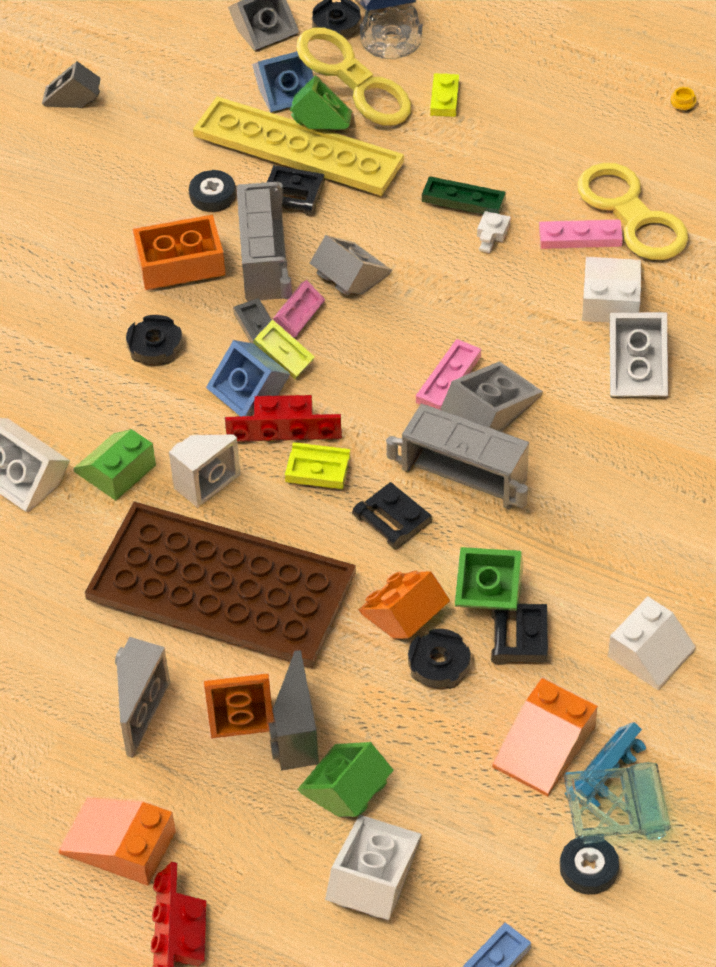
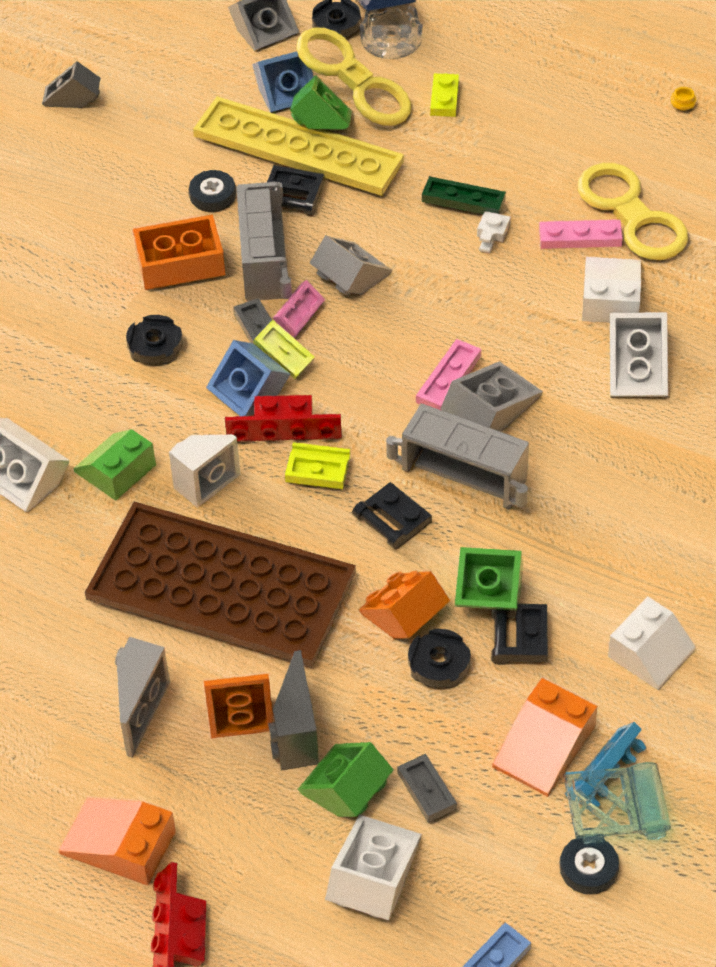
none -> dark grey plate [397,754,457,823]

